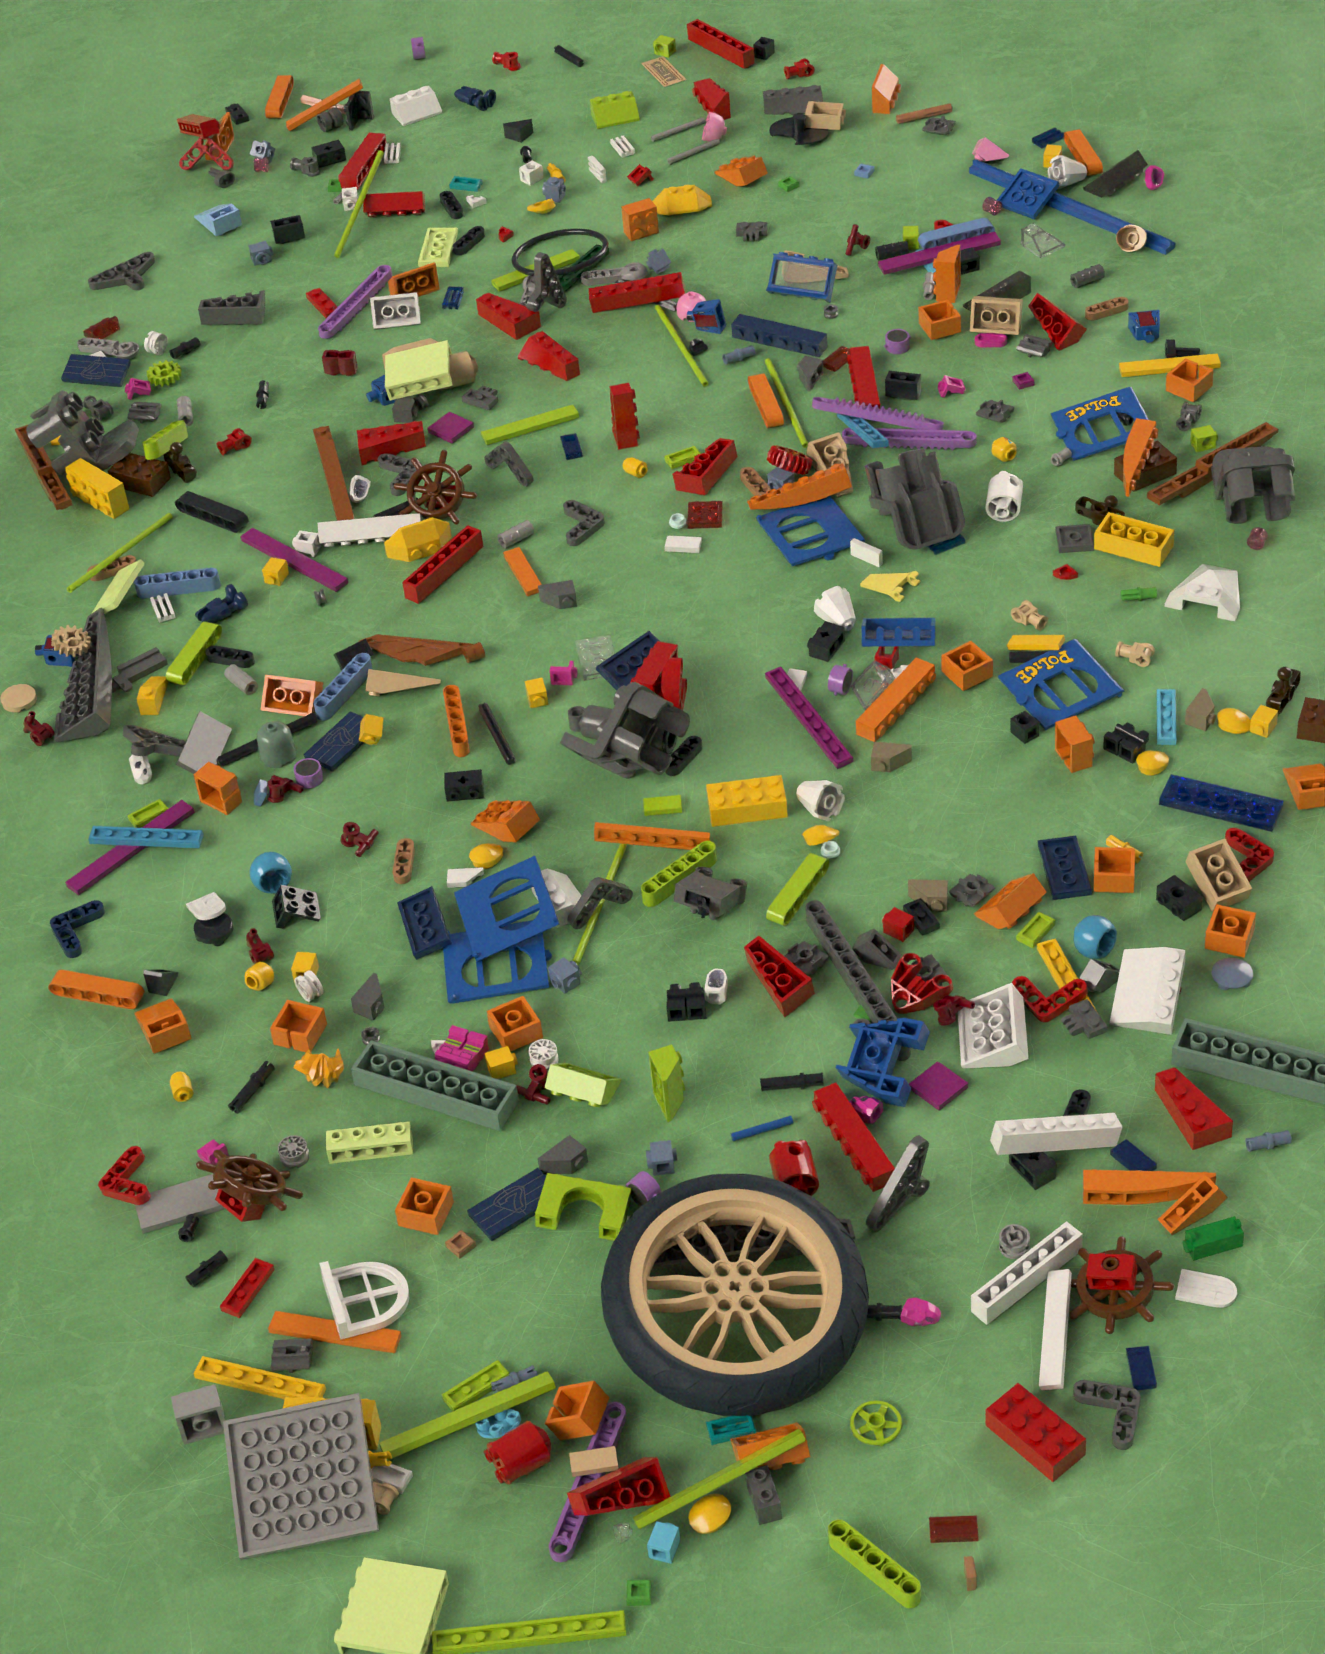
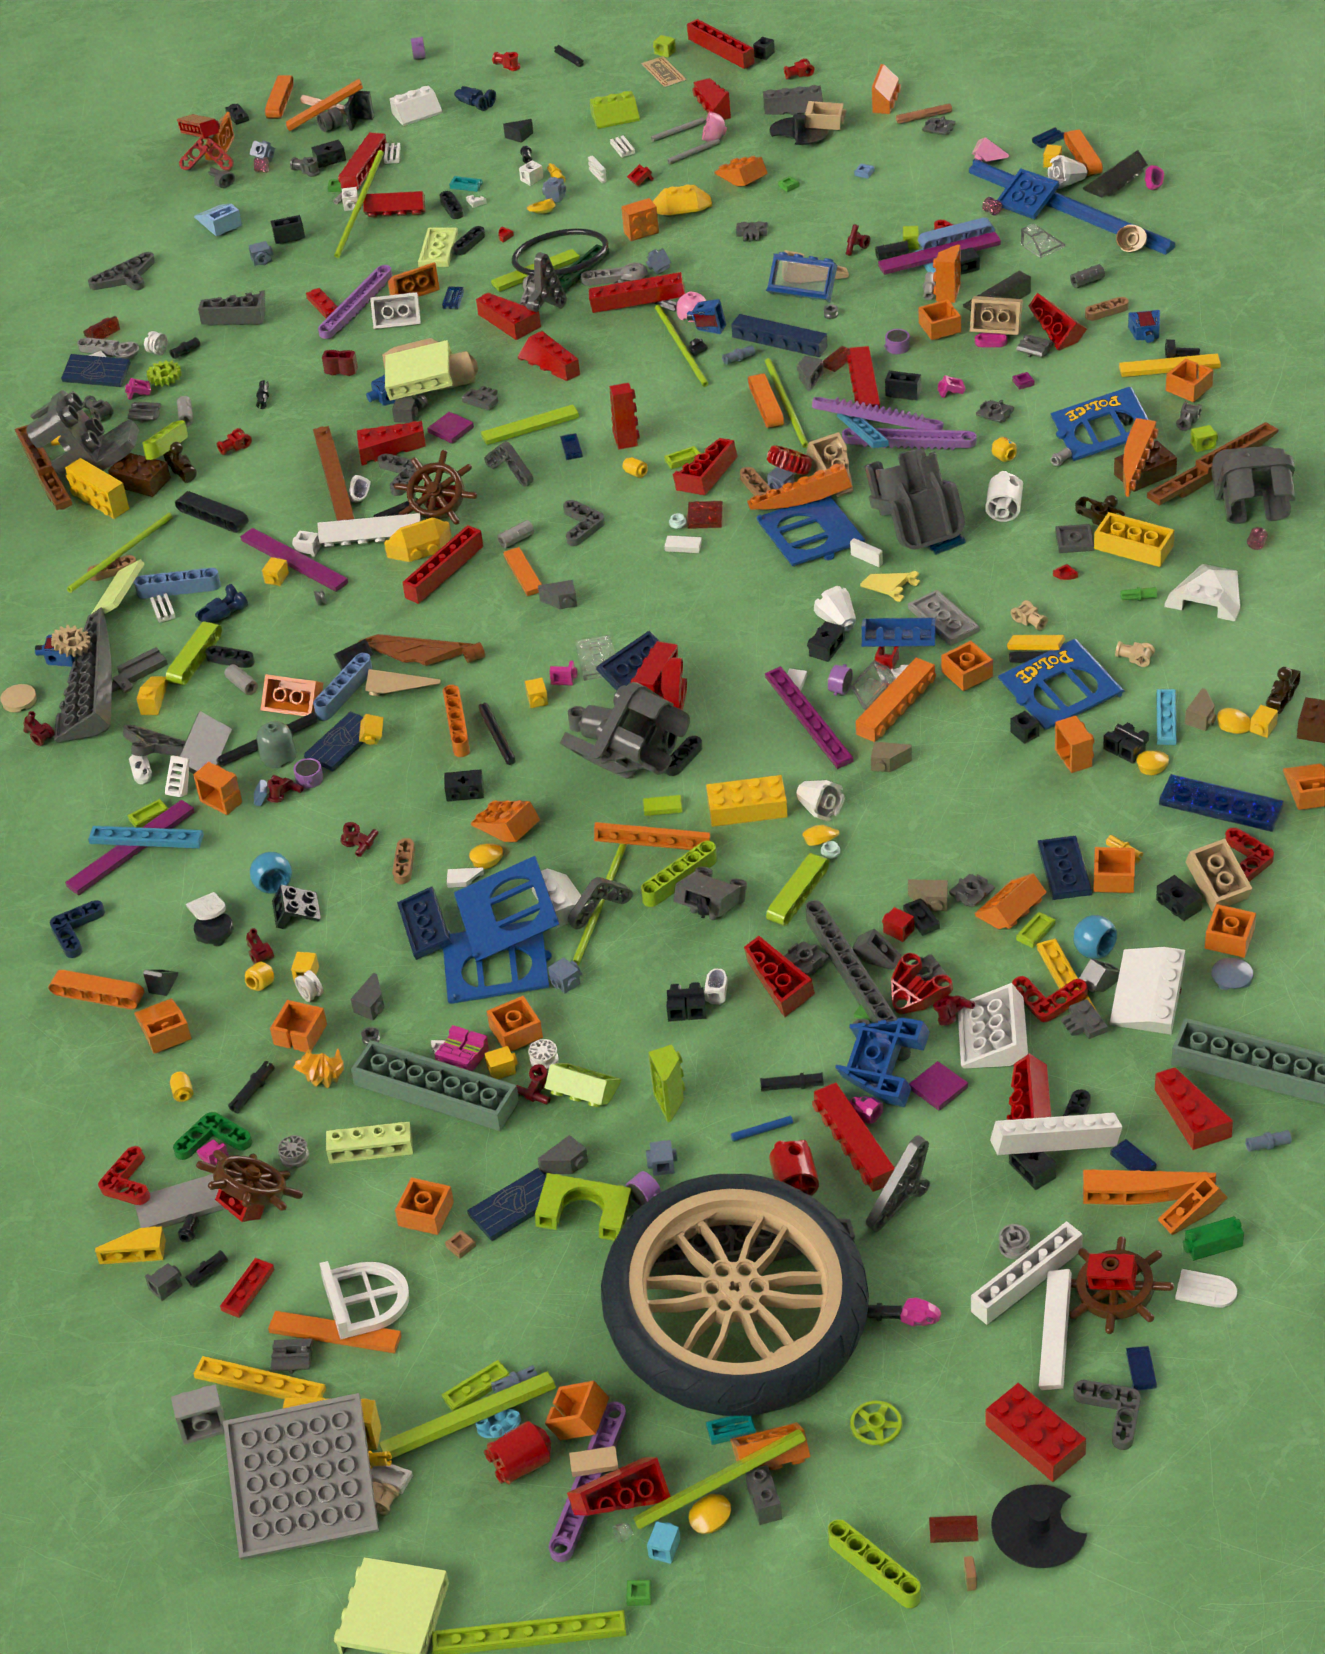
none -> yellow slope [95,1226,166,1264]
none -> dark grey brick [145,1263,183,1301]
none -> white slope [165,756,190,797]
none -> green beam [173,1112,252,1160]
none -> light grey tile [908,590,980,646]
none -> black piece [991,1484,1087,1568]
none -> red wedge [1006,1053,1051,1120]

